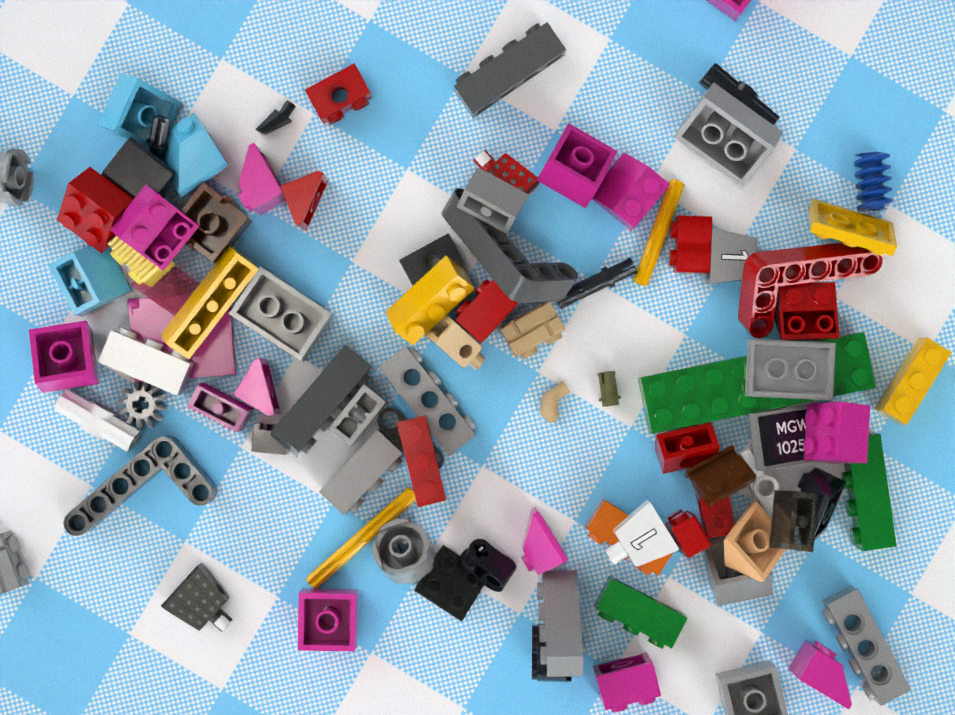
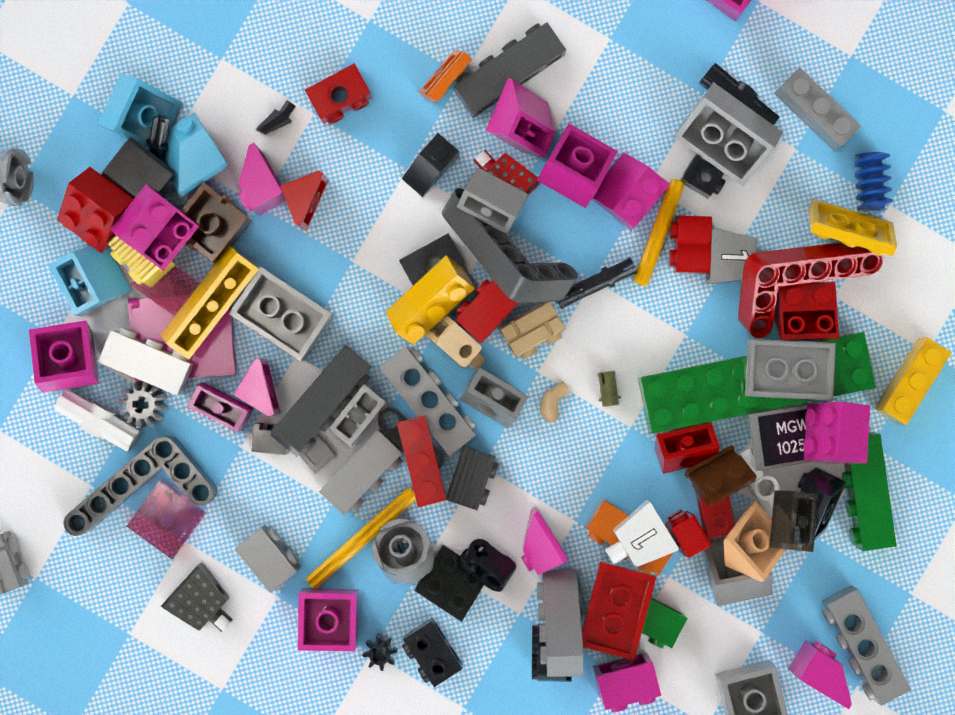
none -> clear pink plate [126,480,206,559]
none -> light grey brick [235,525,300,593]
none -> light grey tile [299,434,337,474]
none -> black gear [362,634,398,671]
none -> black slope [402,133,460,198]
none -> black brick [402,617,463,687]
none -> orange plate [418,50,472,102]
none -> dark grey brick [446,445,499,511]
none -> light grey brick [459,368,529,428]
none -> dark pink slope [486,78,556,158]
none -> red plate [582,561,656,661]
none -> black brick [679,154,726,199]
none -> light grey brick [774,67,861,151]

